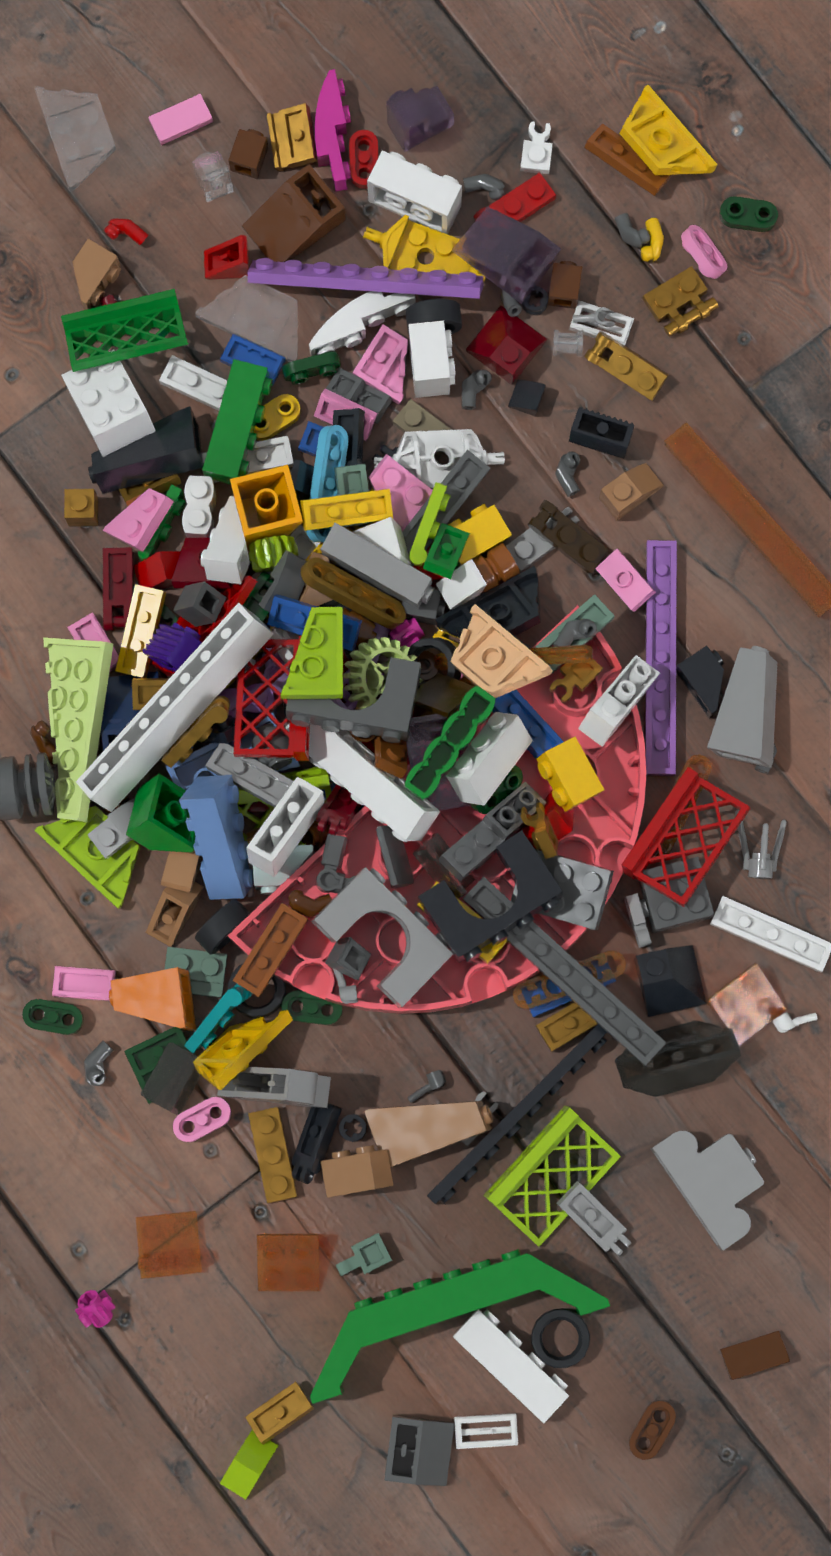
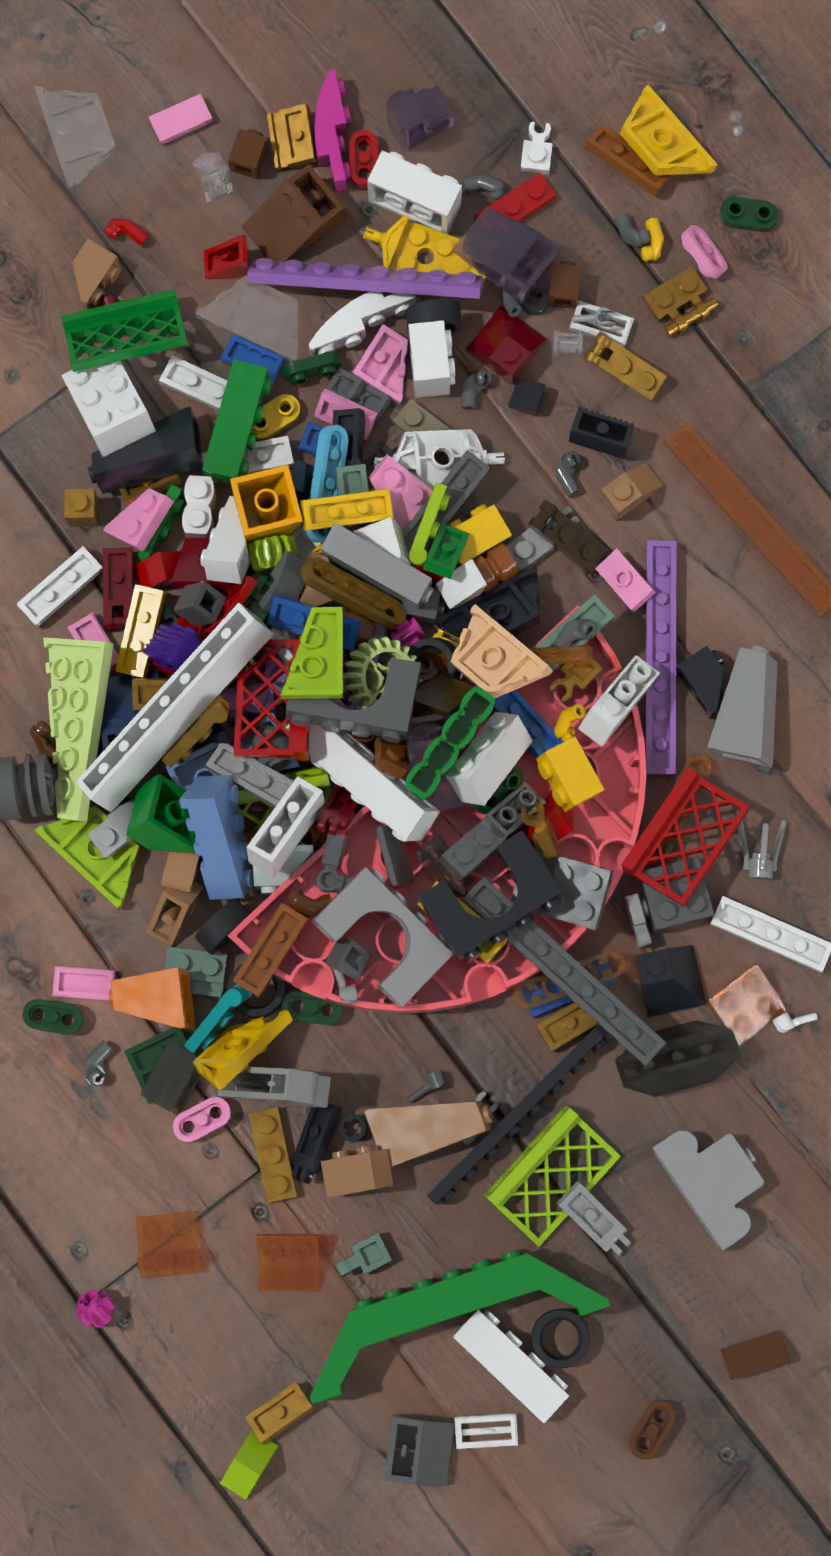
none -> white plate [17,546,103,627]
none -> yellow arm [554,704,586,742]

